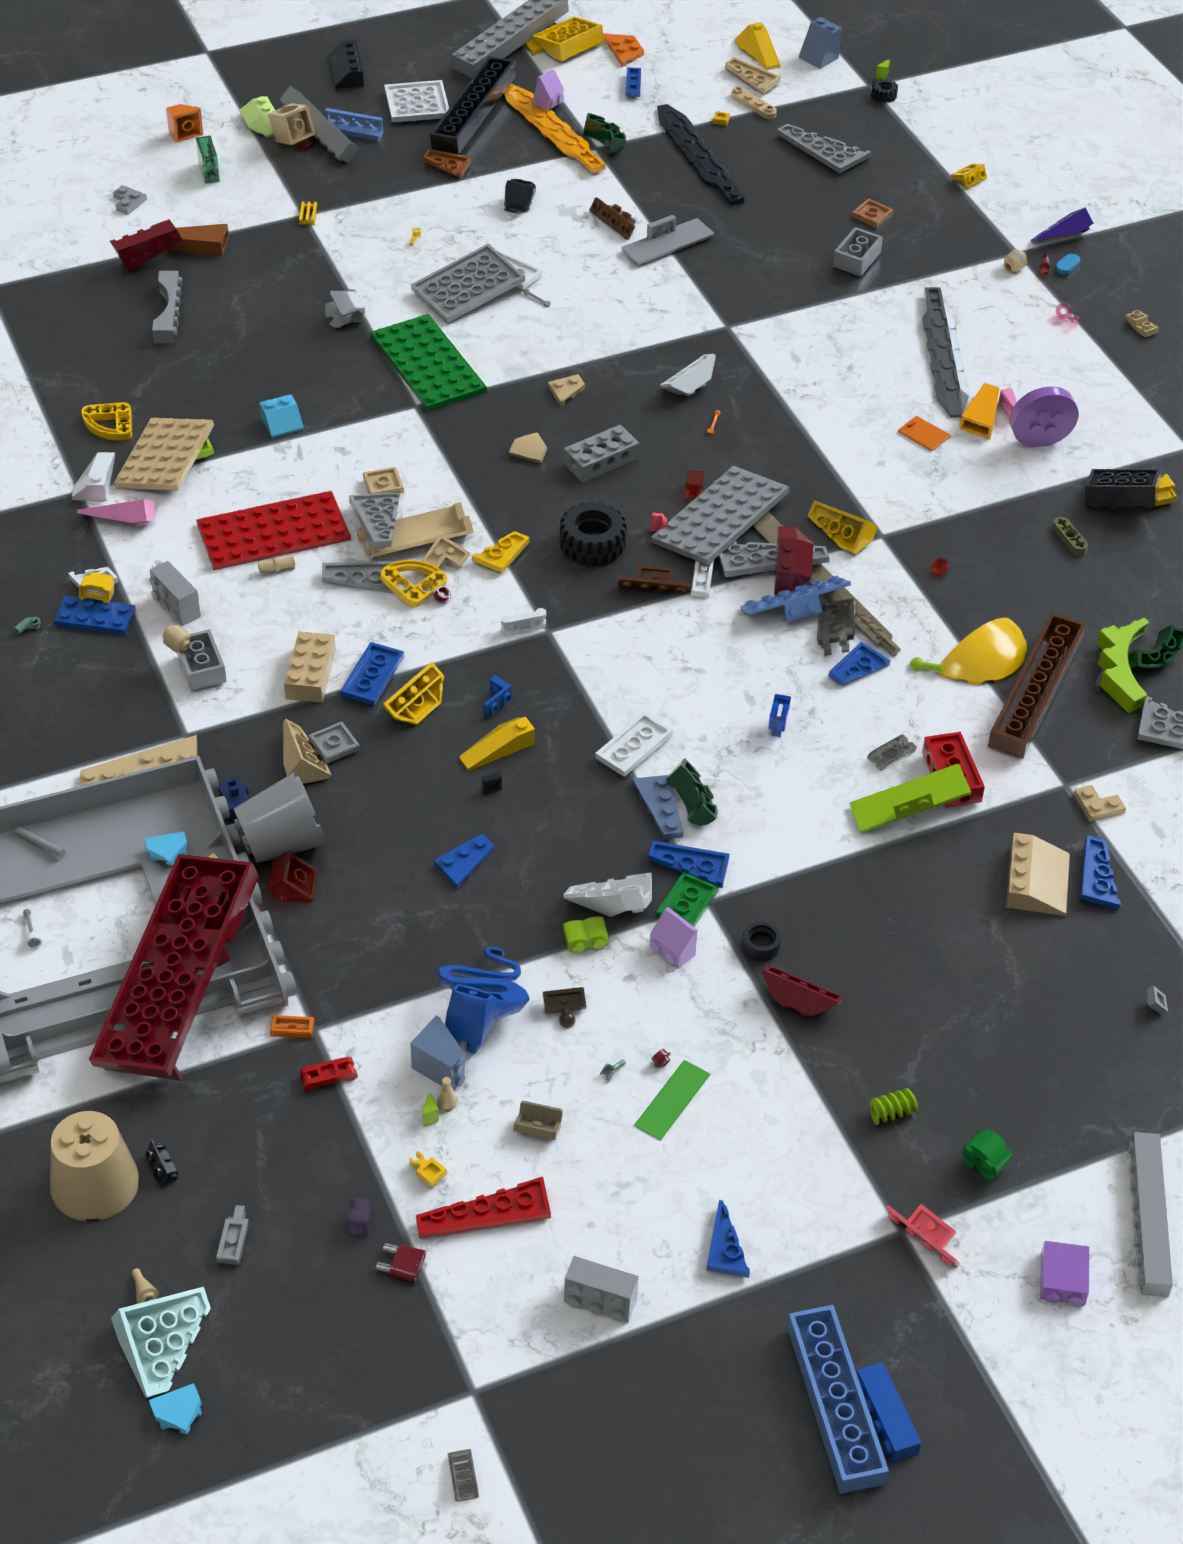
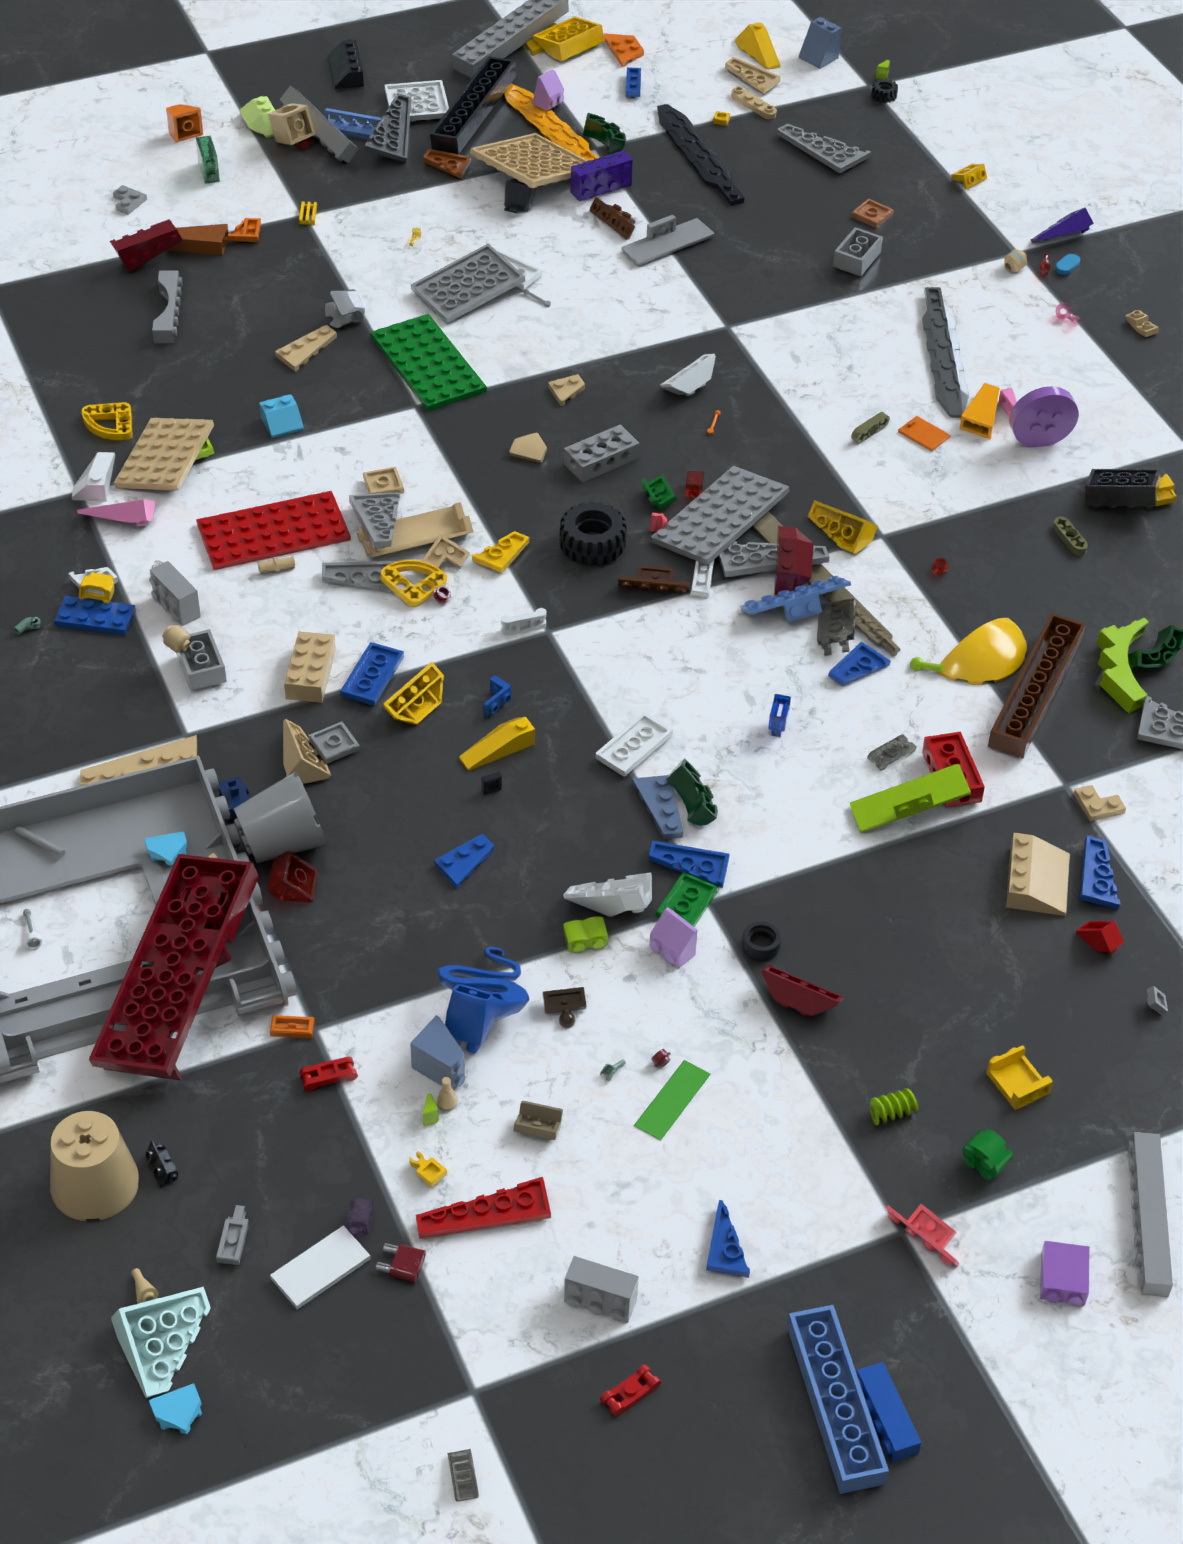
none -> orange wing [228,218,261,242]
none -> white tile [270,1225,371,1310]
none -> tan wing [275,325,337,372]
none -> dark grey wing [362,93,412,163]
none -> tan plate [470,133,588,188]
none -> dark purple brick [570,150,633,202]
none -> red plate [600,1364,661,1417]
none -> green bracket [642,474,677,510]
none -> olive beam [851,412,890,444]
none -> yellow panel [986,1045,1053,1110]
none -> red slope [1076,921,1124,954]

